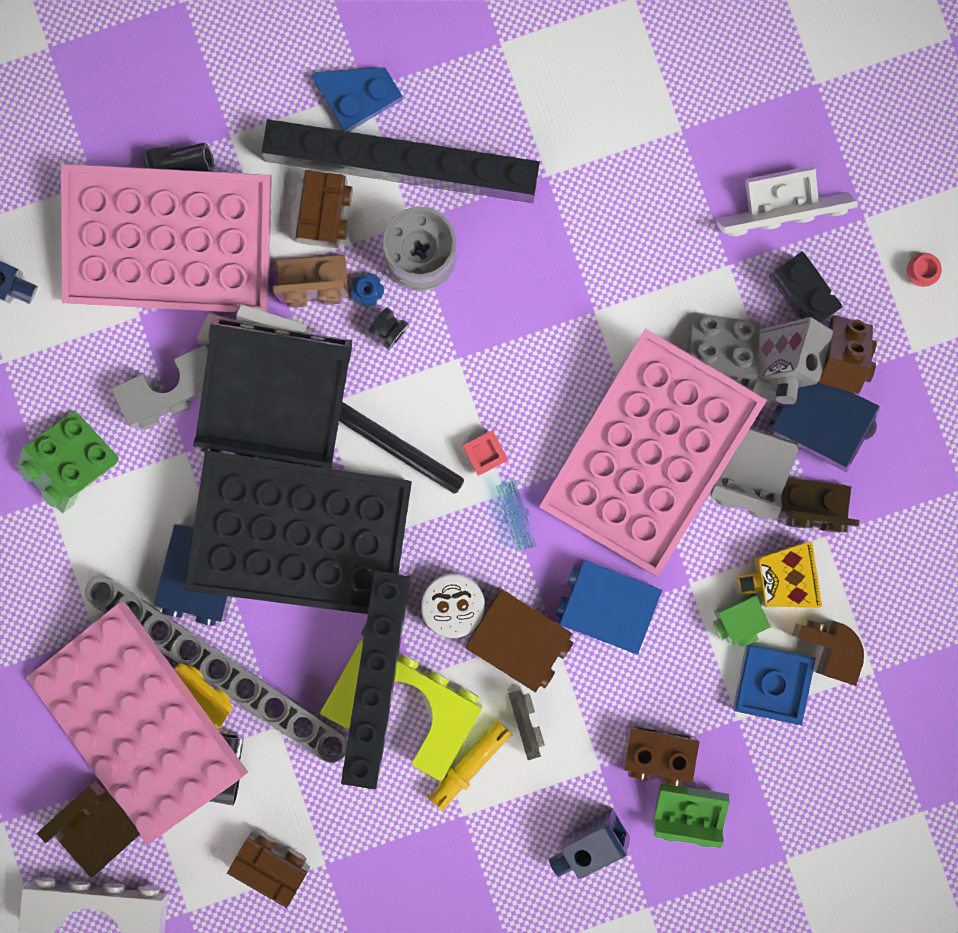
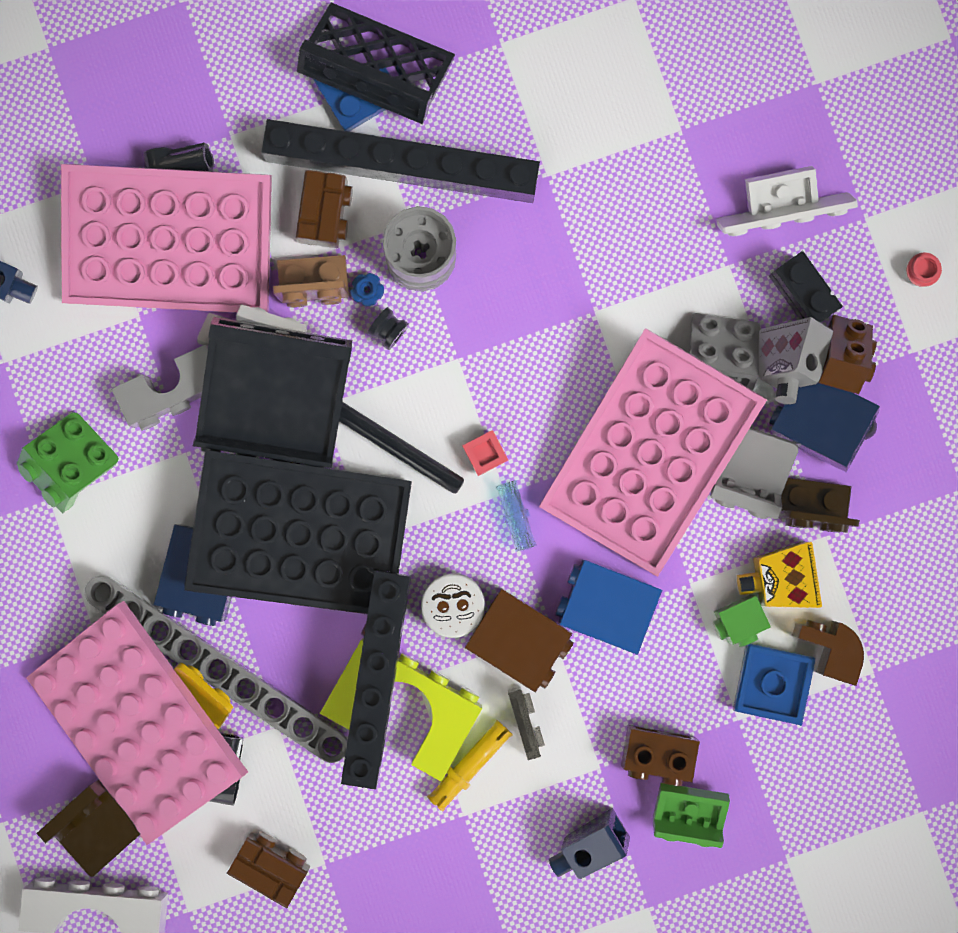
none -> black fence [297,2,455,125]

